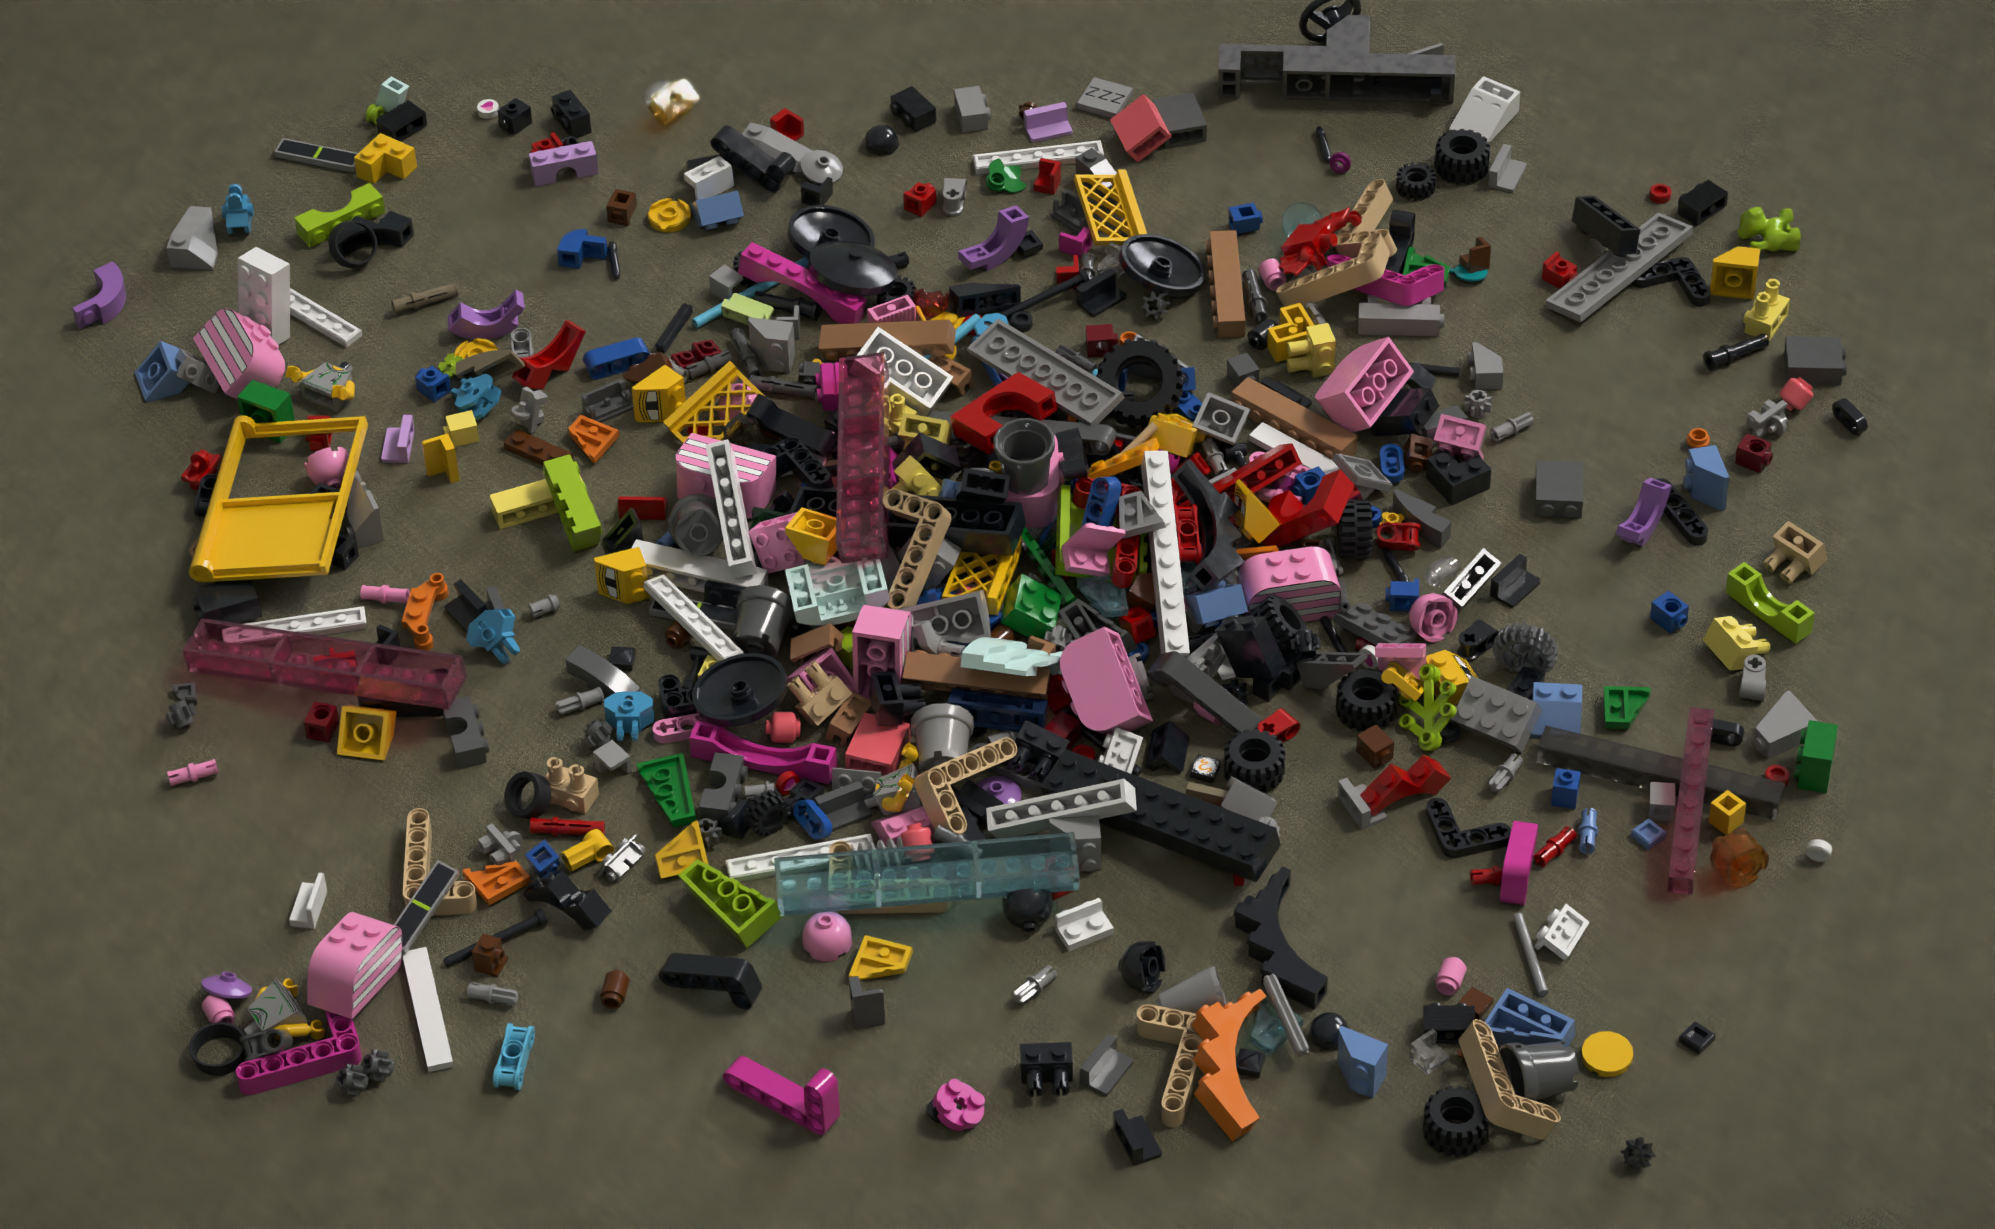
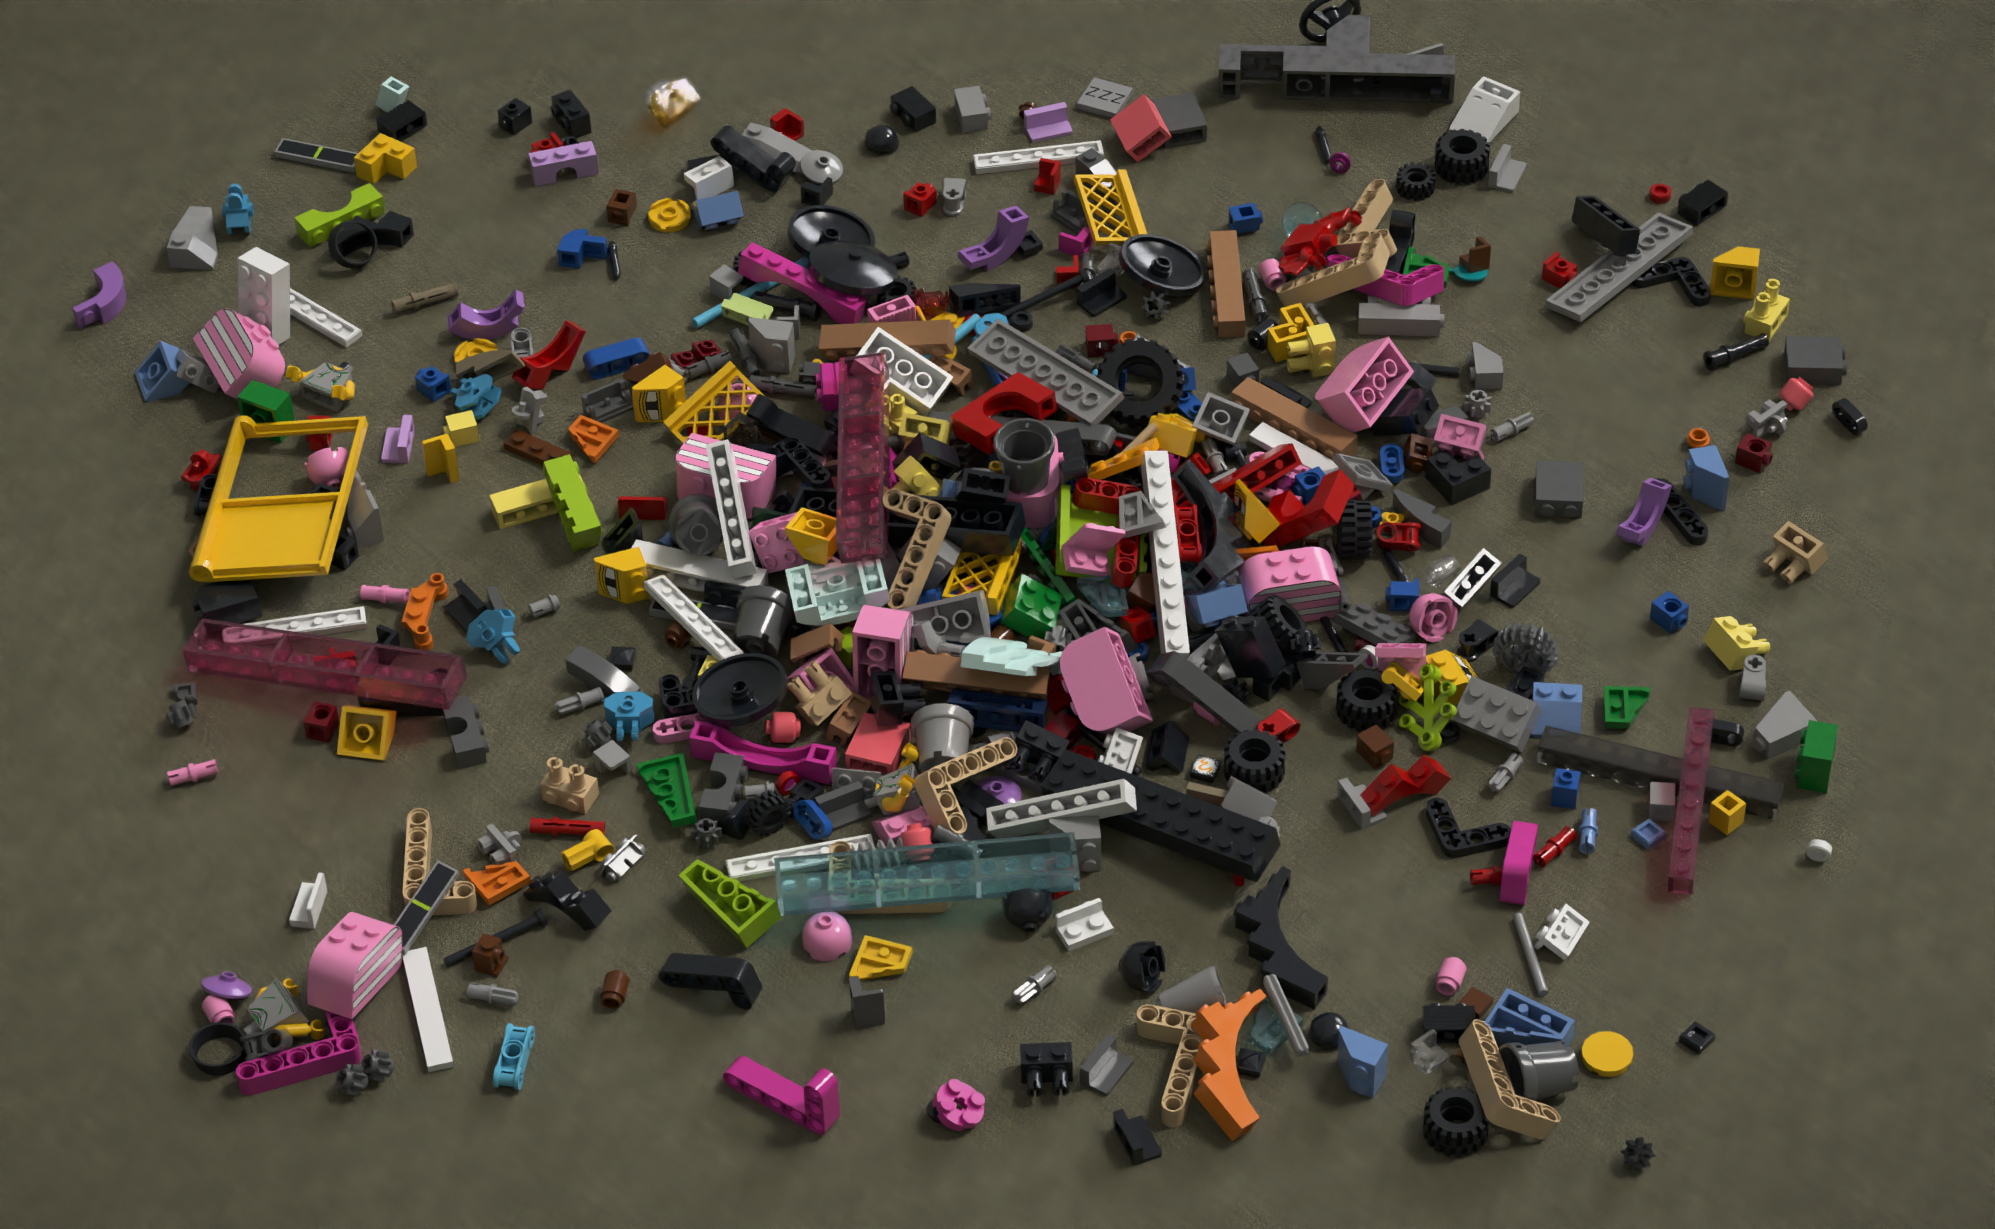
lime bush [366,104,385,125] -> none
lime plant [438,353,463,378] -> none
white tile [477,99,499,119] -> none
black tyre [504,771,551,820] -> none
blue brick [525,839,561,877] -> none
yellow wing [654,821,709,879] -> none
black axle [655,303,693,353] -> none
green plate [986,158,1026,193] -> none
blue beam [1081,477,1121,527] -> none
clear orange brick [1710,828,1769,888] -> none
lime arch [1725,562,1815,644] -> none
lime animal [1737,207,1801,252] -> none
red tile [1764,765,1790,789] -> none

